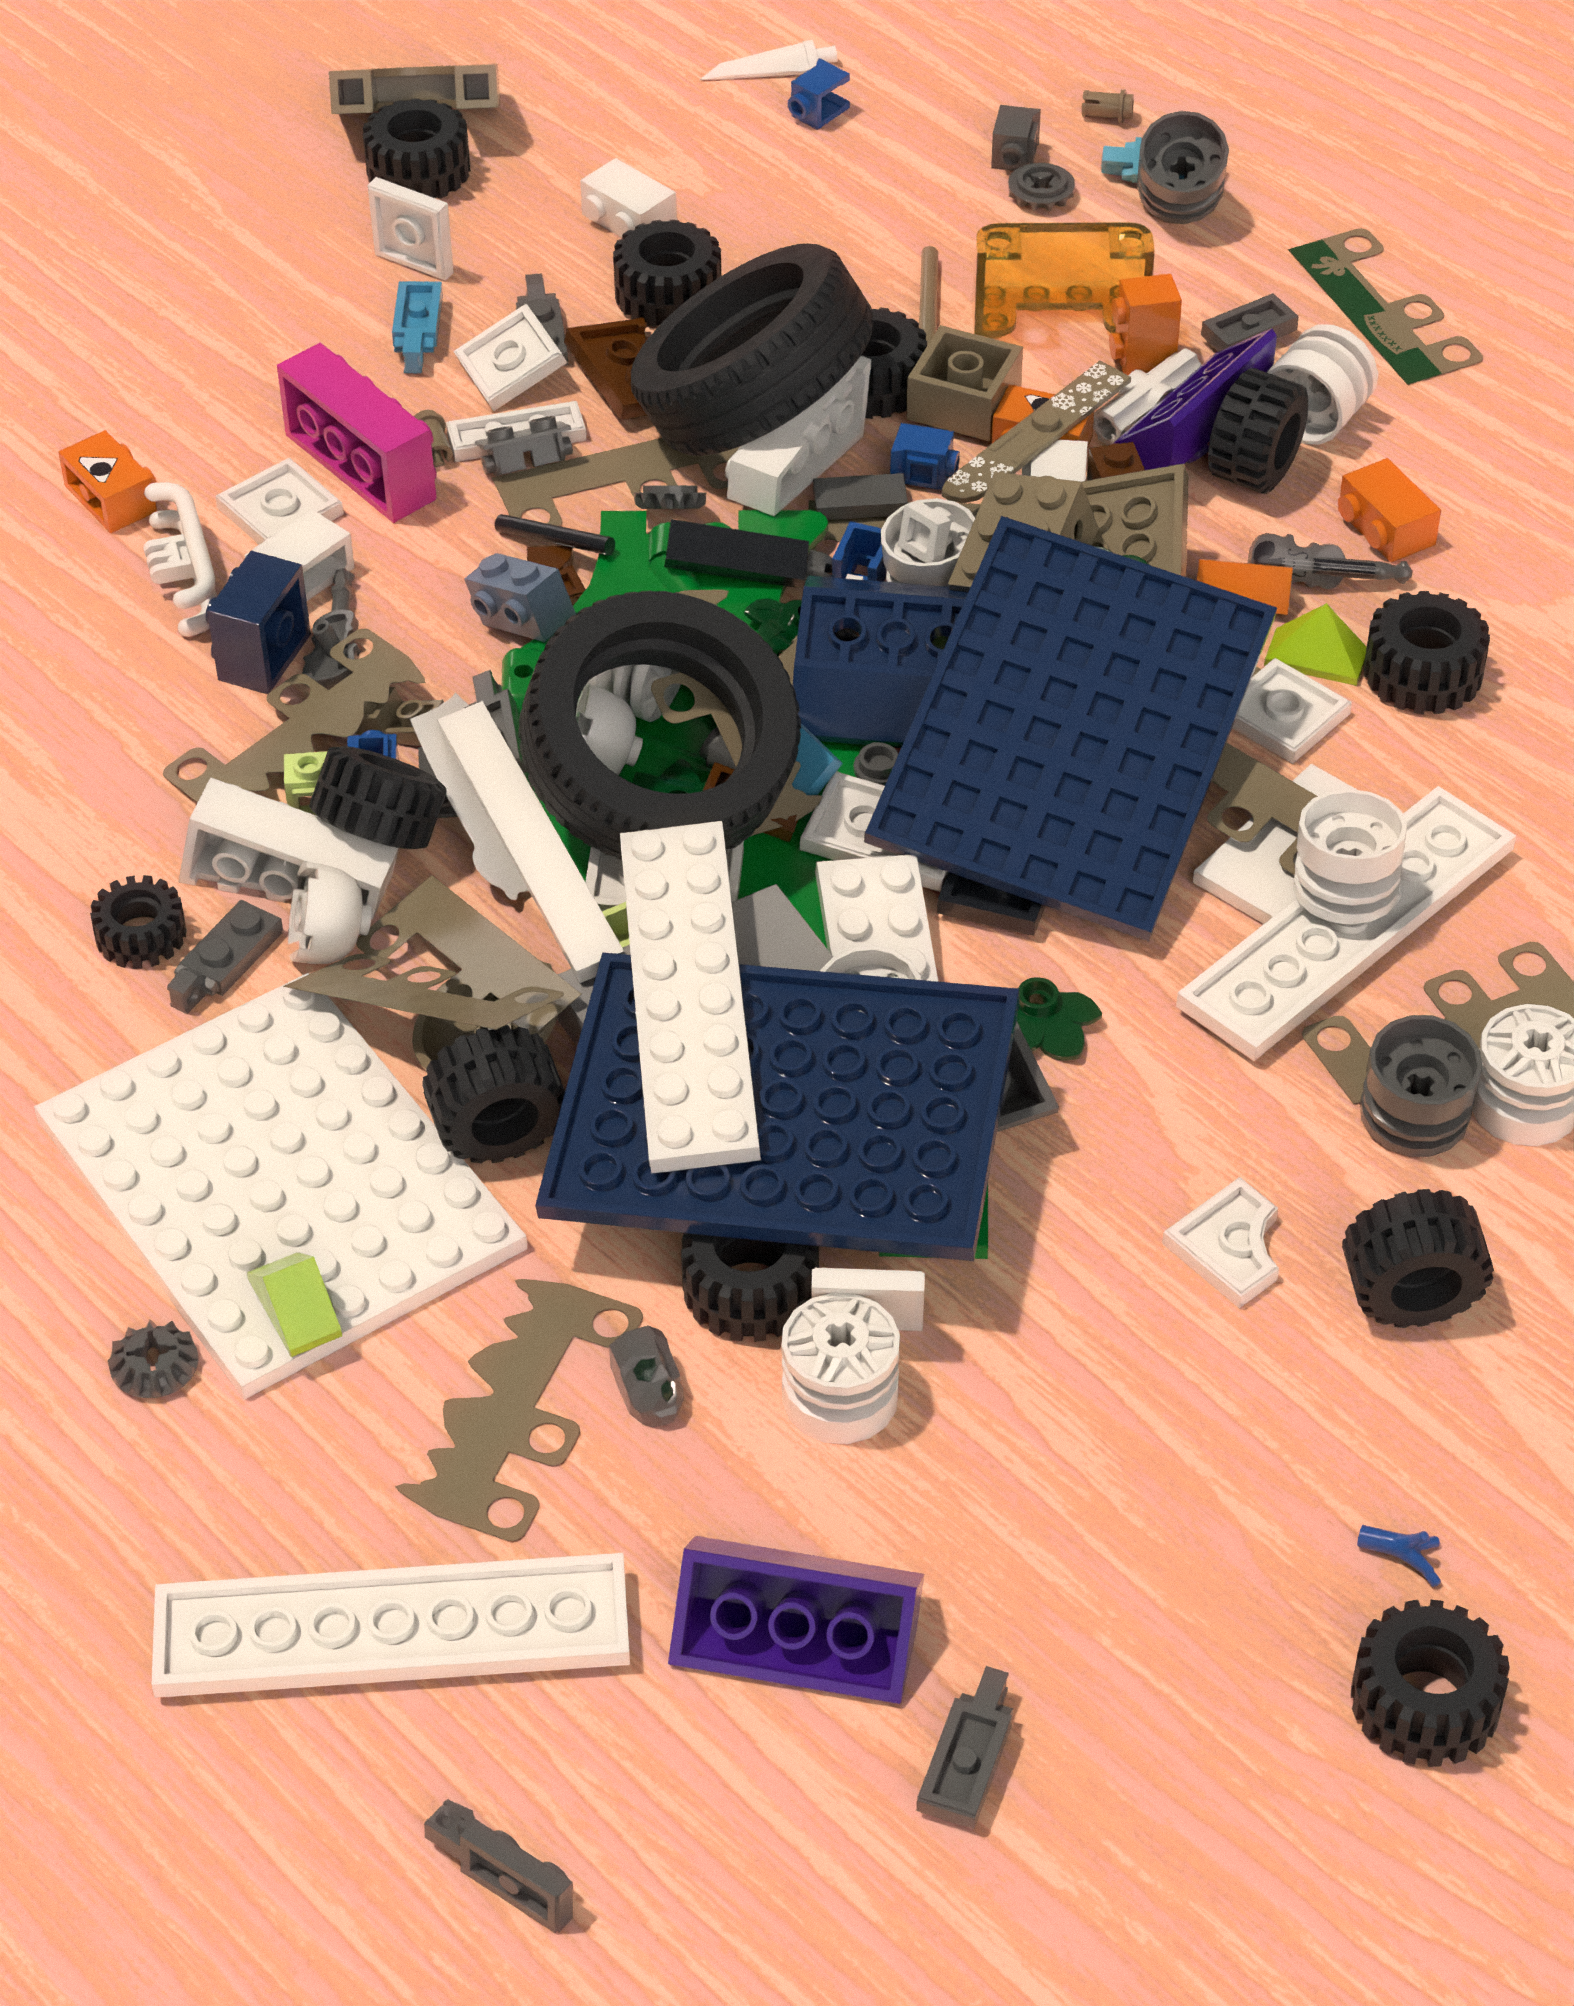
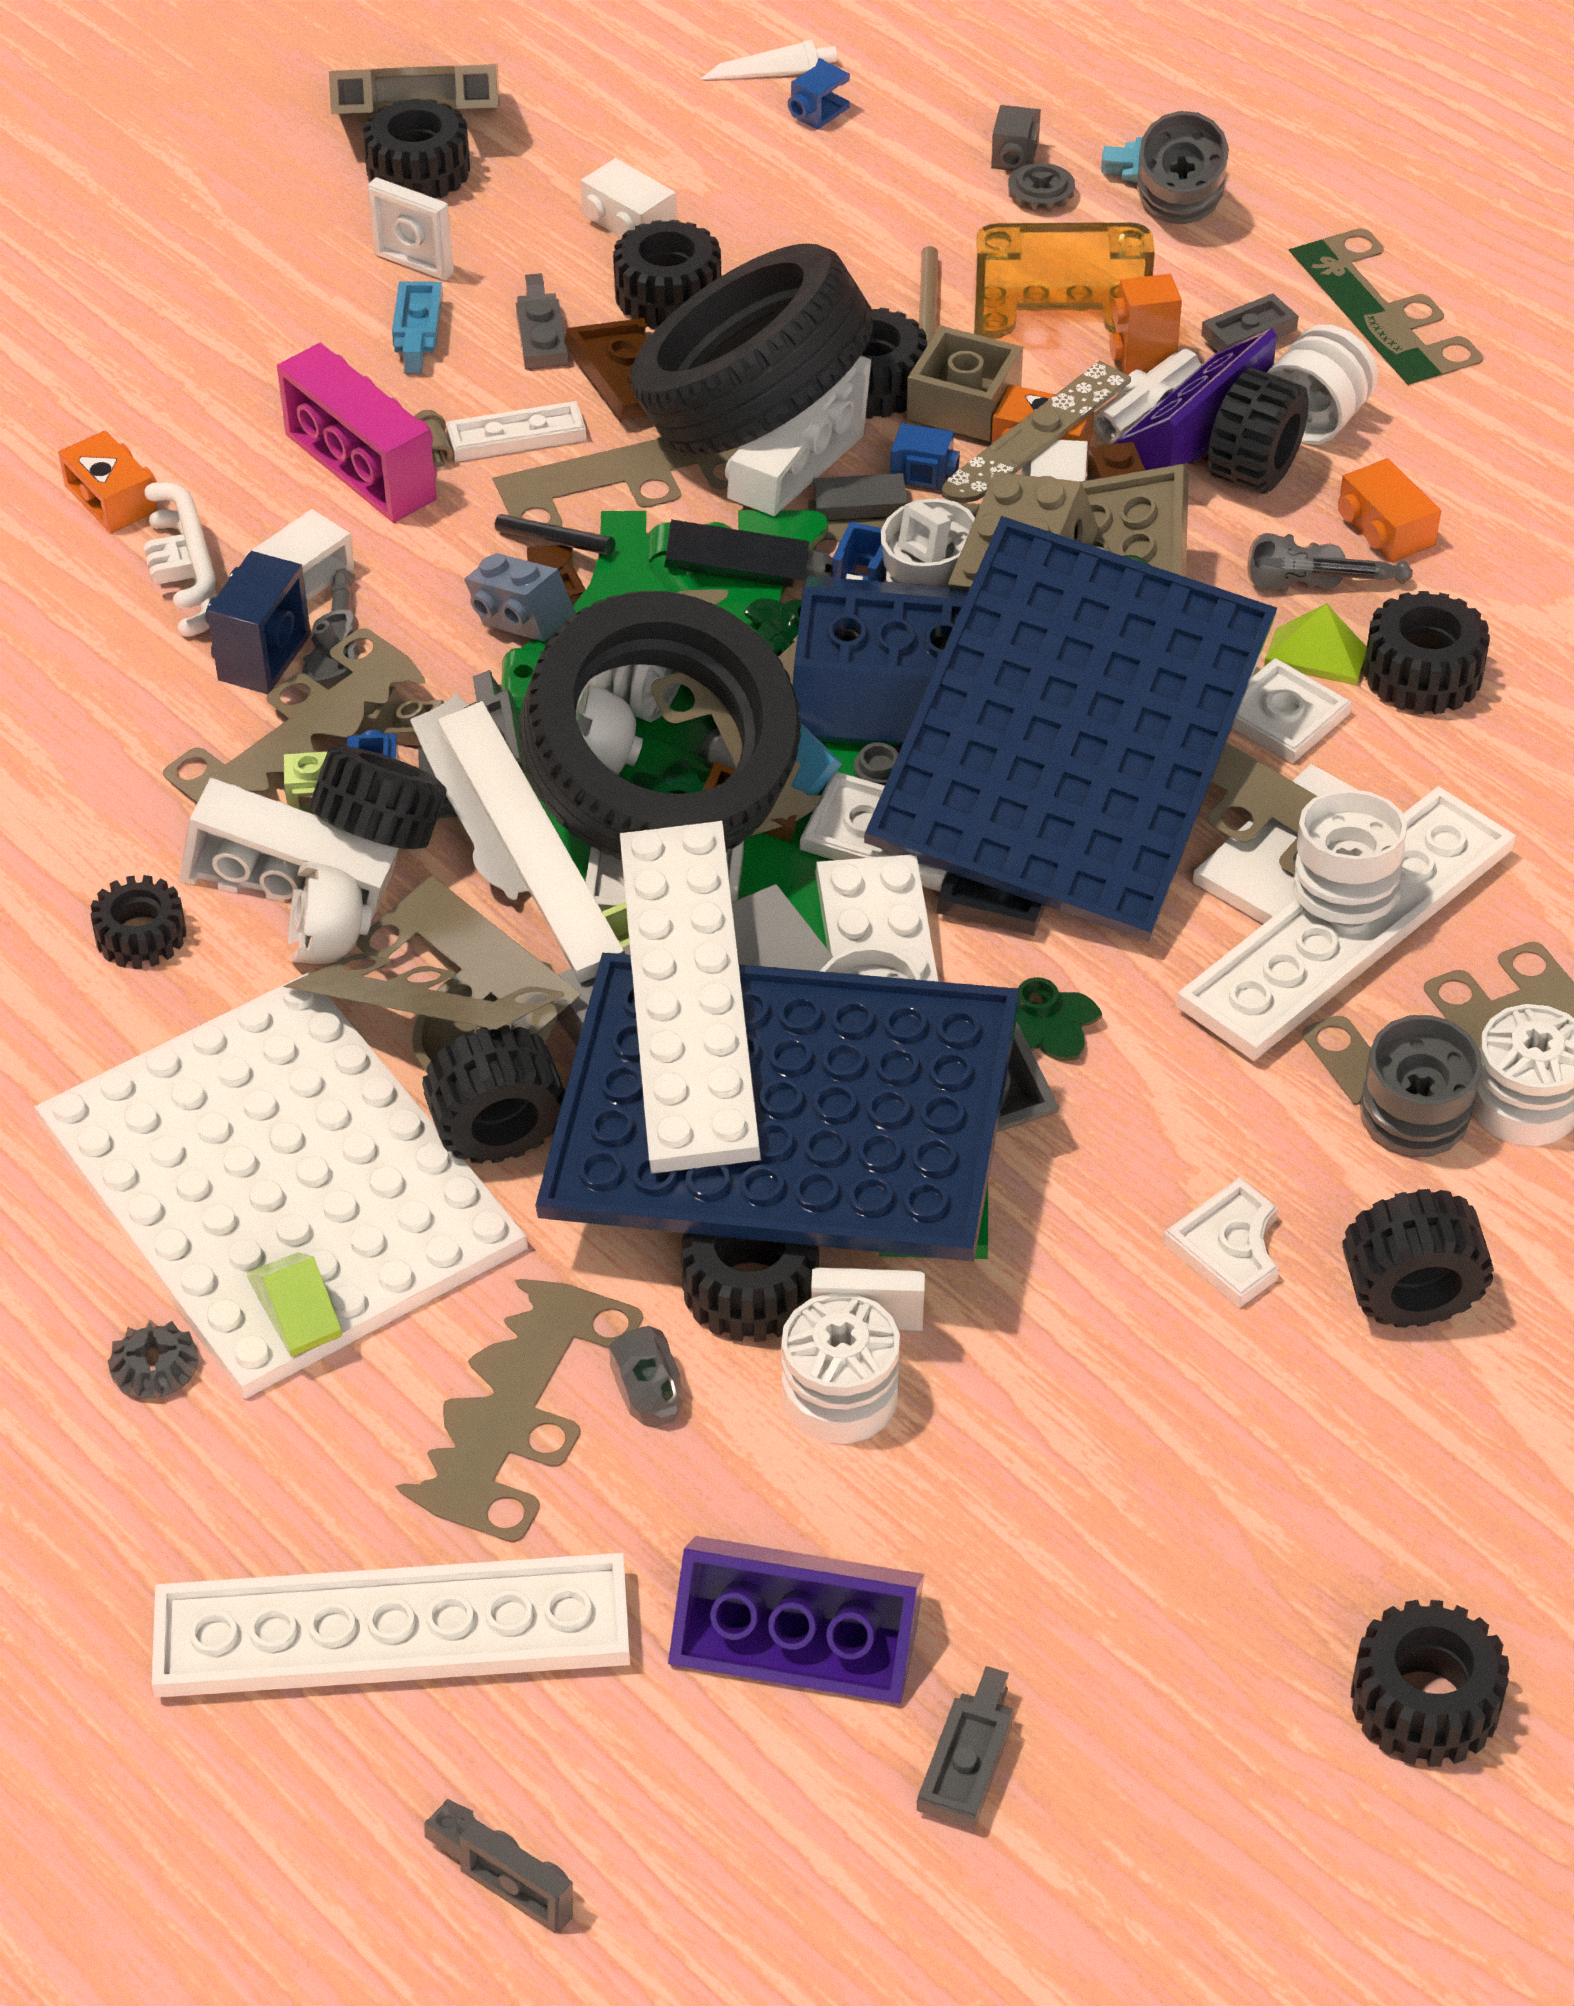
dark grey hinge [167,900,283,1014] -> none
white tile [215,457,344,545] -> none
white tile [453,304,567,411] -> none
dark grey hinge [475,416,573,477] -> none
dark grey gear [634,485,707,509] -> none
dark tan pin [1082,89,1134,123] -> none
orange tile [1197,559,1293,615] -> none
blue bar [1357,1525,1441,1587] -> none

